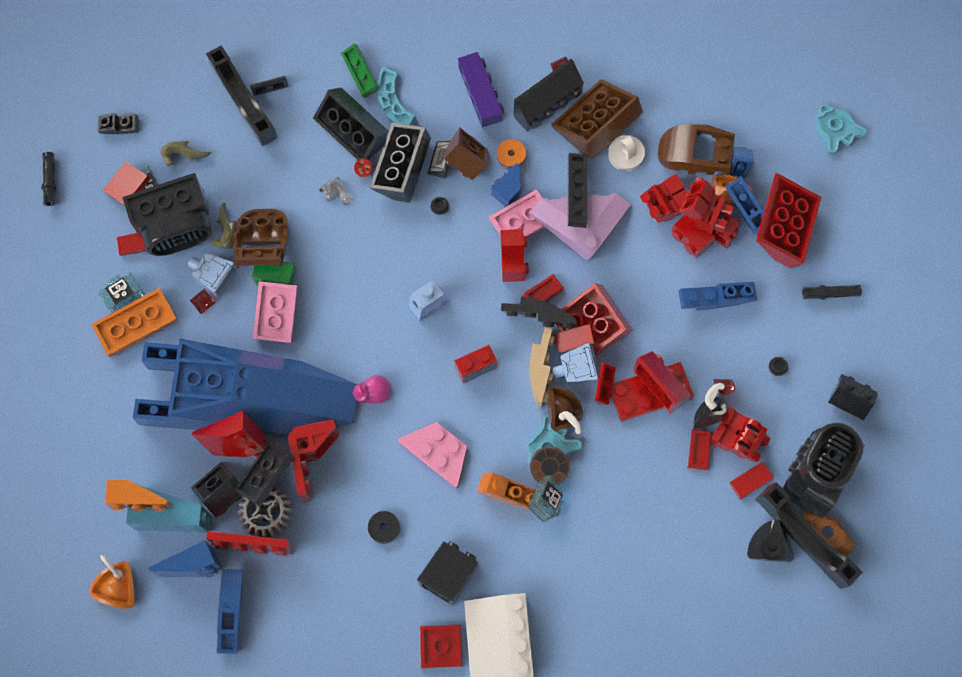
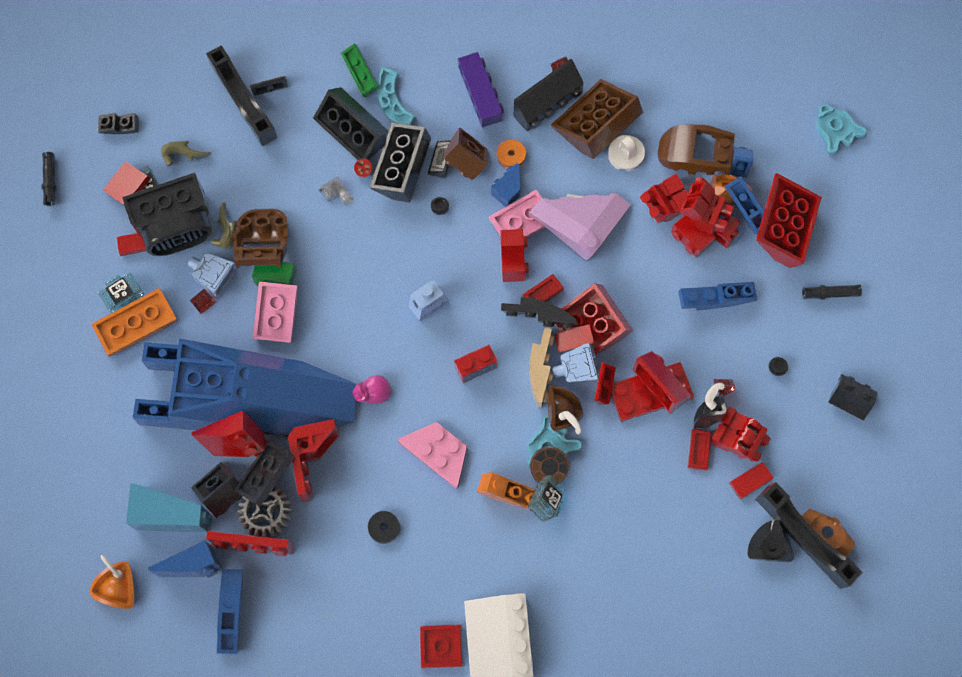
orange slope [105,480,172,511] -> none
black slope [417,541,478,606] -> none
black plate [567,153,587,228] -> none
black brick [783,423,865,519] -> none

